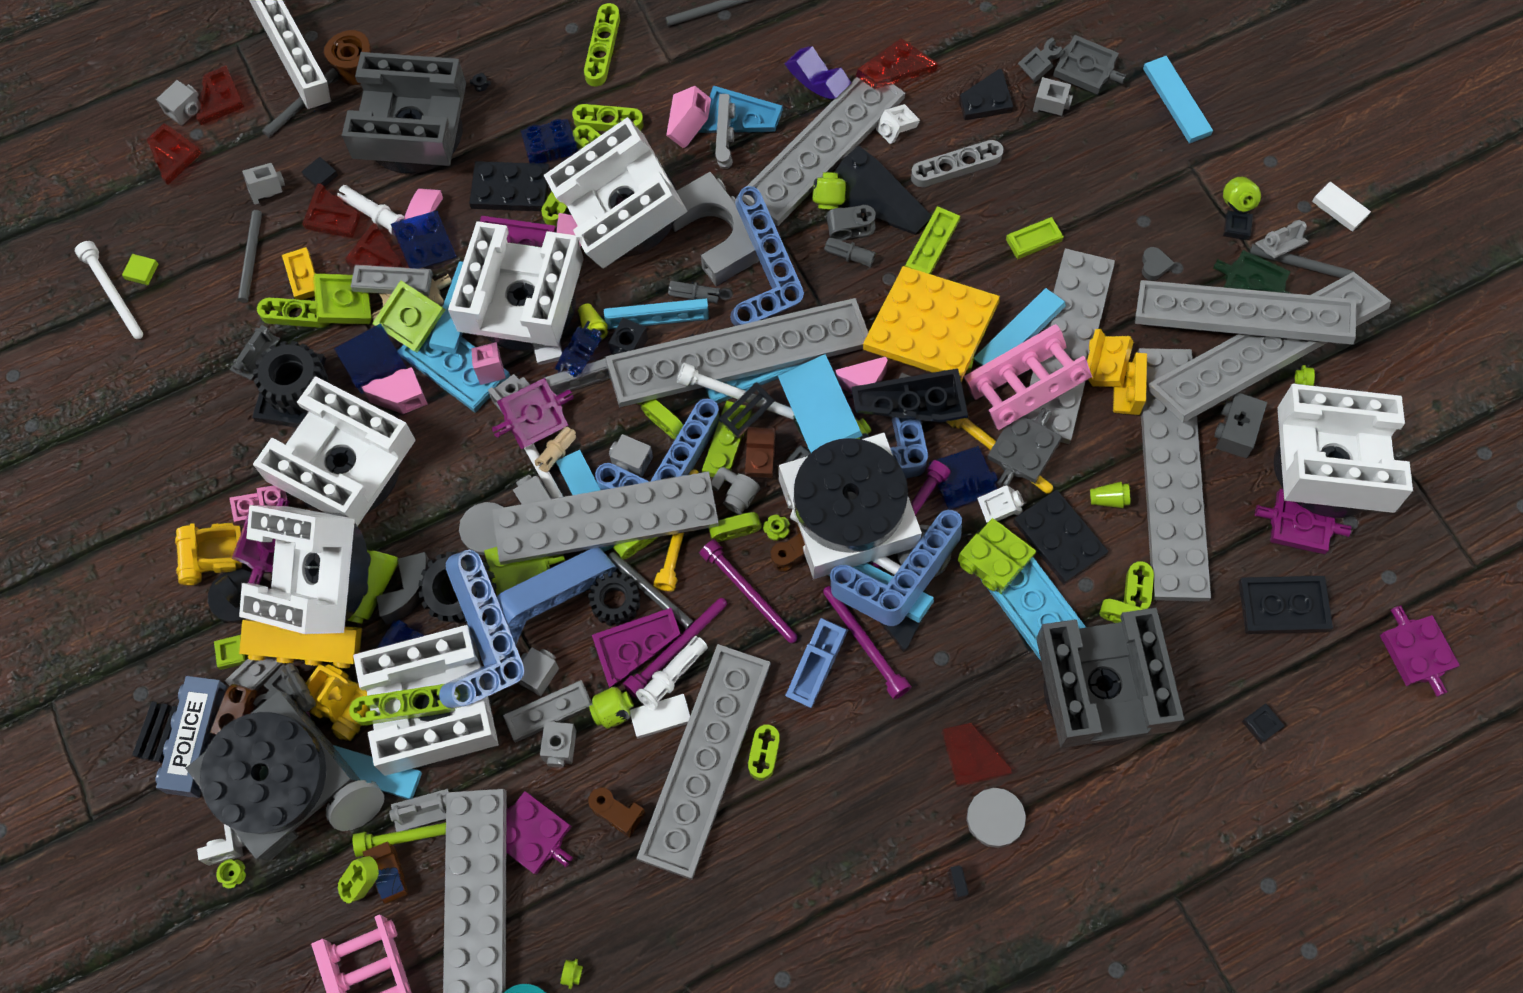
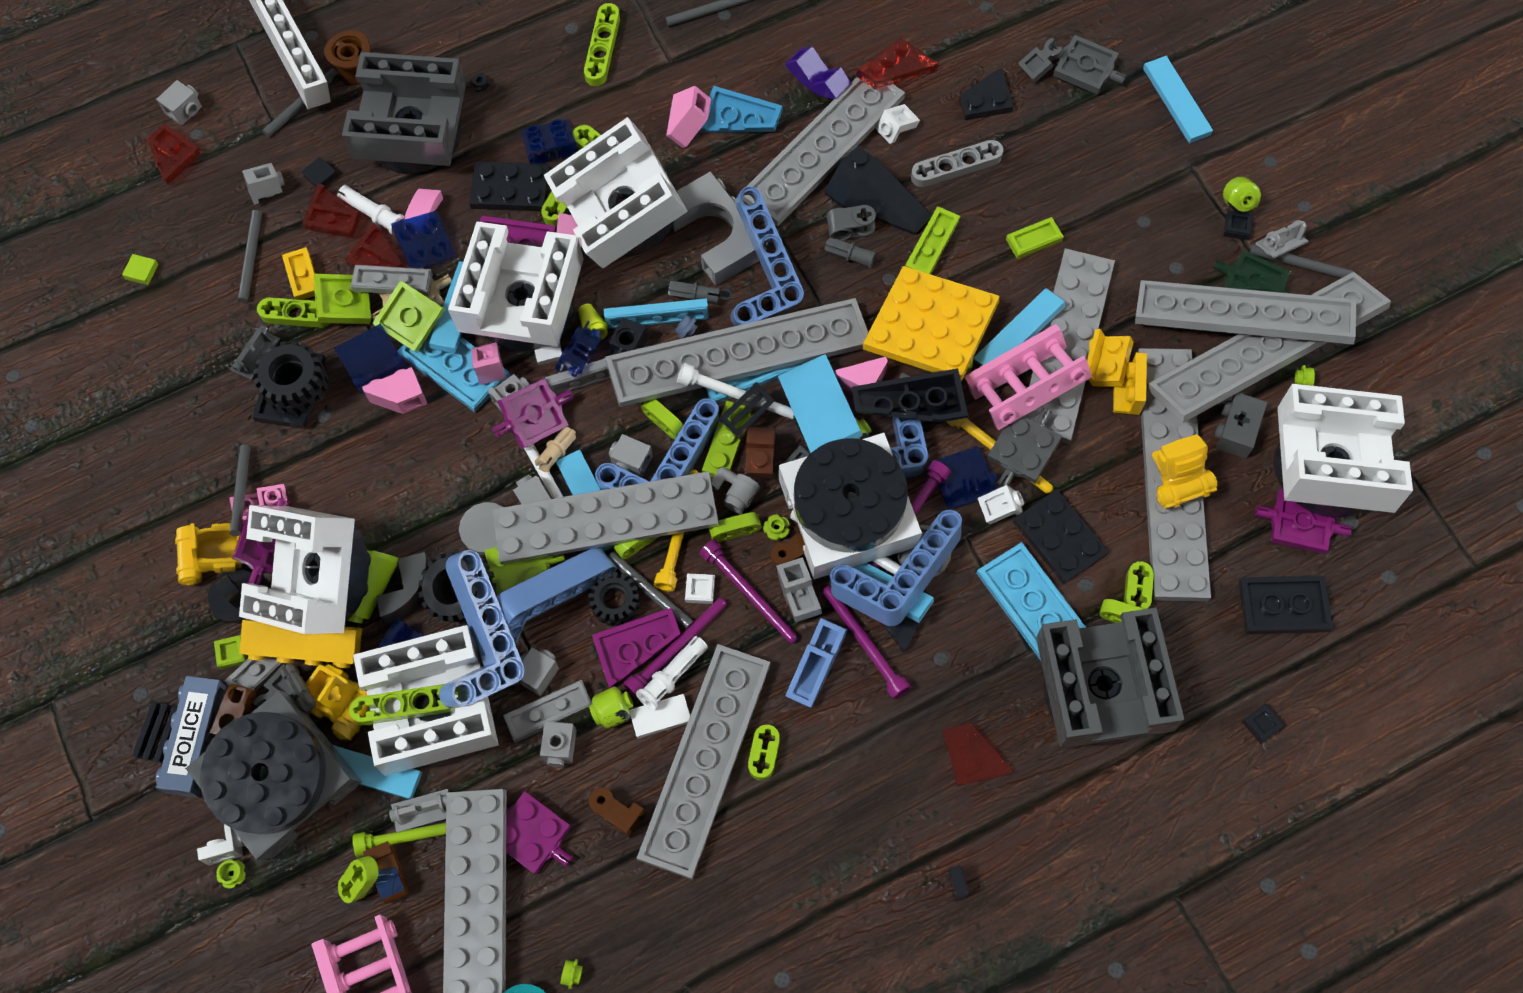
white piece [75,241,143,339] -> none
clear red wing [196,66,245,125] -> none
white piece [253,376,416,526] -> none
light grey tile [326,780,384,831] -> none
lime beam [572,104,644,132] -> none
light grey plate [715,94,735,169] -> none
lime head [812,172,846,209] -> none
lime plate [958,518,1036,594] -> none
light grey tile [966,788,1026,848] -> none
light grey brick [1033,77,1073,116] -> none
lime cone [1090,481,1130,508] -> none
dark grey tile [1142,247,1174,281] -> none
white tile [1312,182,1371,232] -> none
magenta plate [1380,605,1460,697] -> none
none -> dark grey bar [230,445,251,536]
none -> sand blue plate [674,315,698,339]
none -> white tile [685,573,715,604]
none -> light grey brick [776,557,822,622]
none -> yellow piece [1151,434,1217,509]

